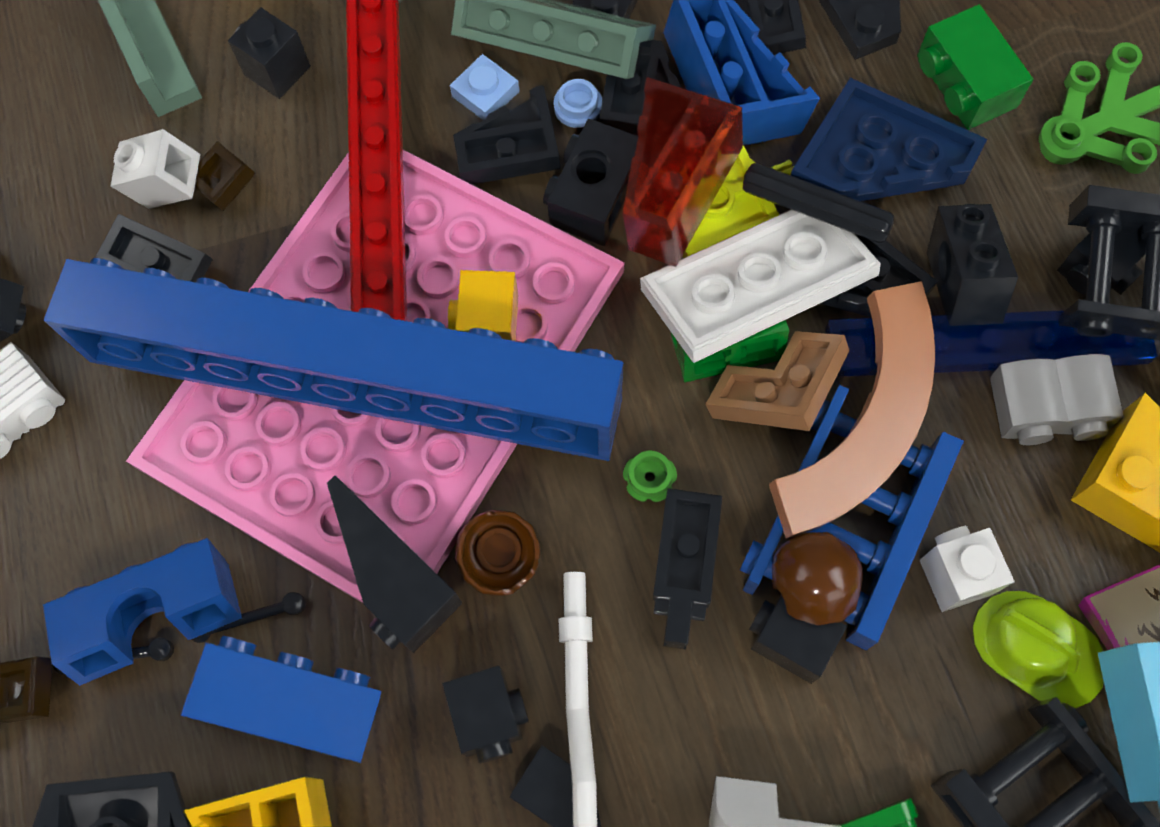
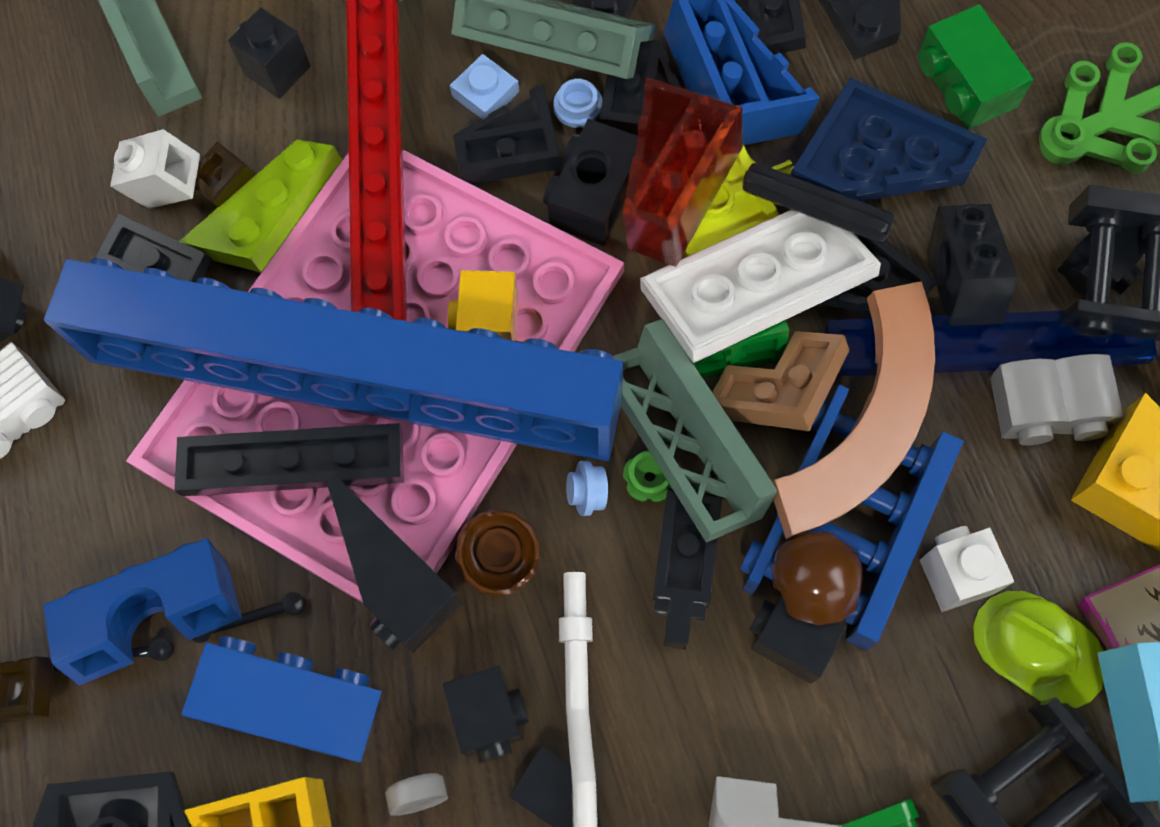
none -> black plate [174,423,404,497]
none -> lime wing [179,139,343,272]
none -> light grey tile [385,773,448,816]
none -> light blue plate [566,461,608,516]
none -> sand green fence [613,319,778,543]

